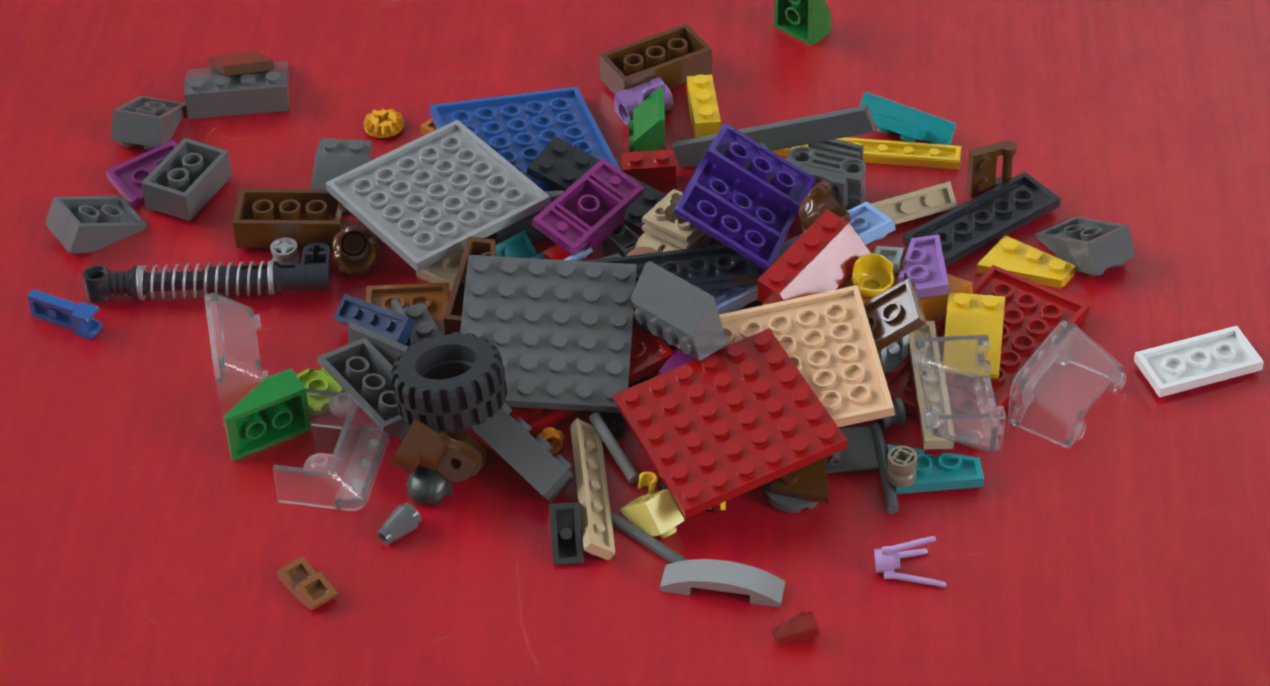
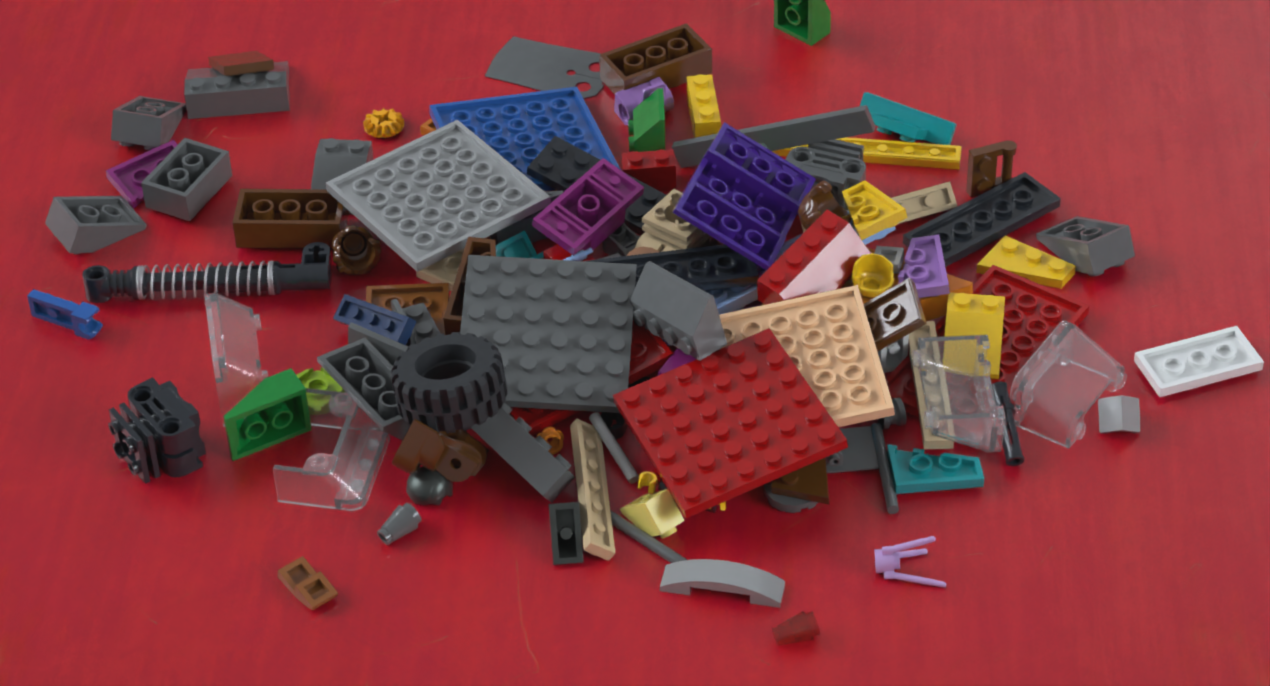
light grey wheel [270,237,300,264] -> none
dark tan wheel [887,446,917,487] -> none
none -> black piece [108,377,206,484]
none -> dark grey piece [485,36,604,98]
none -> yellow wing [842,180,908,240]
none -> black pin [989,382,1025,466]
none -> light grey panel [1098,395,1140,433]

